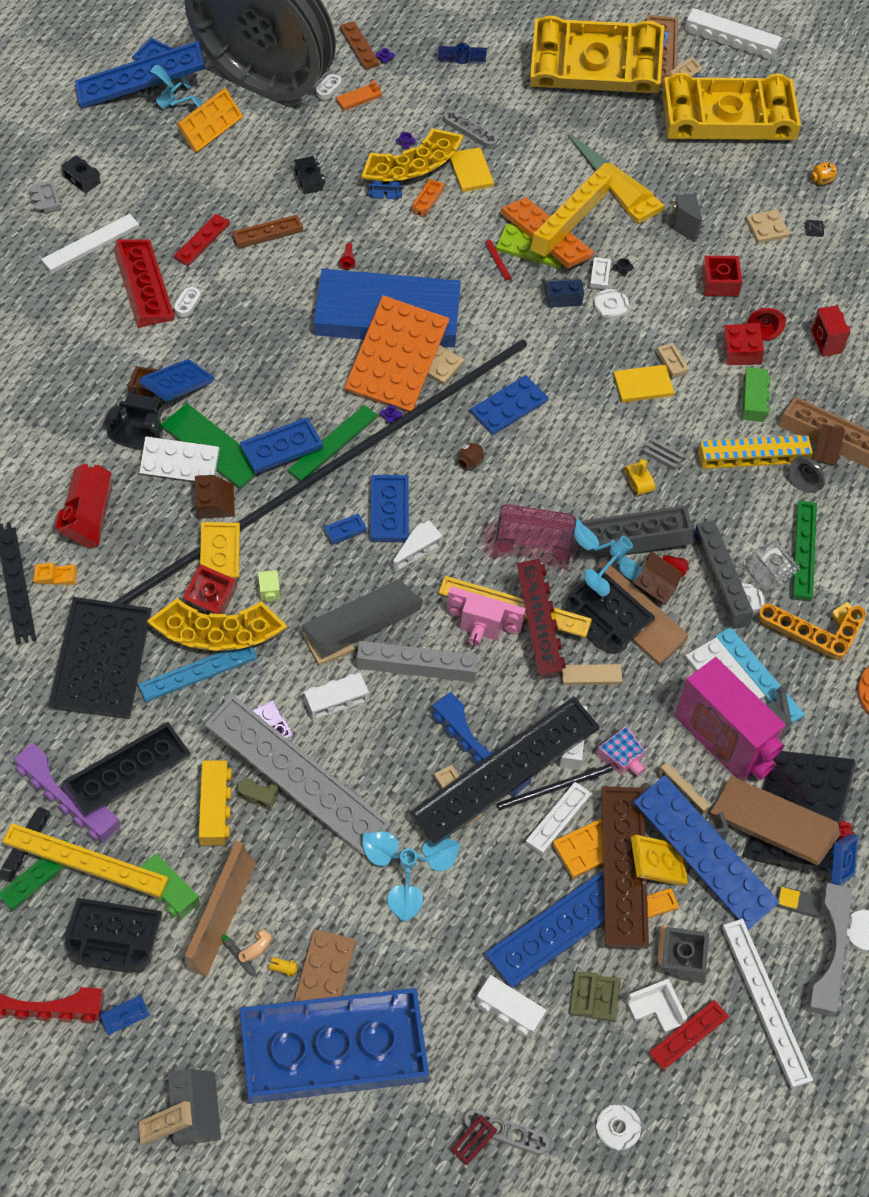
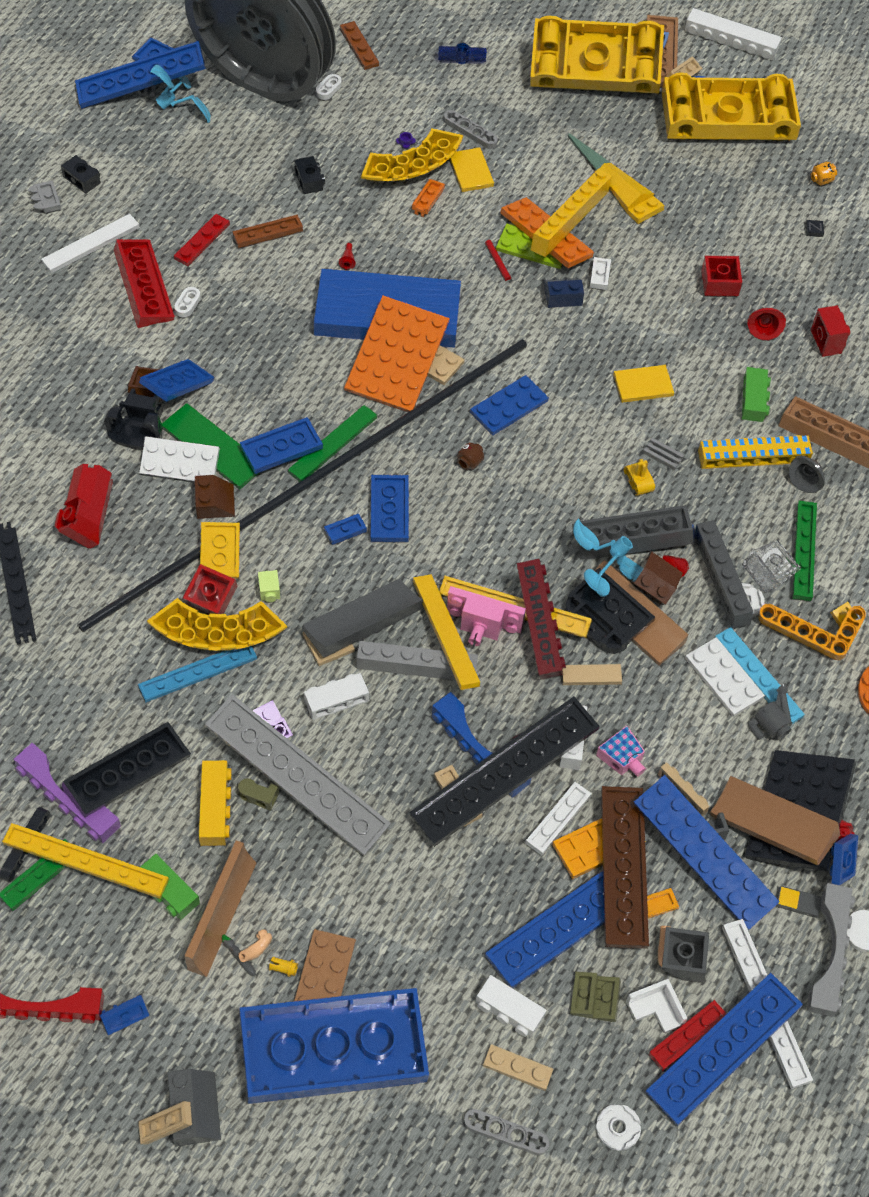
light orange slope [33,562,78,585] -> none
black plate [49,597,152,719] -> none
black plate [65,898,163,973] -> none
light orange plate [176,88,243,152] -> none
orange hinge [336,81,382,111] -> none
medium azure plant [363,831,460,921] -> none
blue hinge [368,181,403,199] -> none
dark purple plate [375,48,395,63] -> none
dark purple plate [380,404,402,423] -> none
white slope [393,520,443,572] -> none
dark red tile [450,1114,498,1166] -> none
clear pink windscreen [493,504,576,571] -> none
black bar [497,764,613,811] -> none
white tile [594,289,629,319] -> none
black plate [613,258,633,276] -> none
yellow tile [631,835,688,886] -> none
tan plate [656,343,689,378] -> none
dark grey slope [669,194,702,242] -> none
dark pink brick [674,656,786,781] -> none
red brick [723,323,764,365] -> none
tan plate [746,210,790,244] -> none
reddish brown panel [814,424,845,465] -> none
none -> yellow tile [413,574,480,690]
none -> tan plate [483,1044,553,1091]
none -> blue plate [646,973,803,1126]

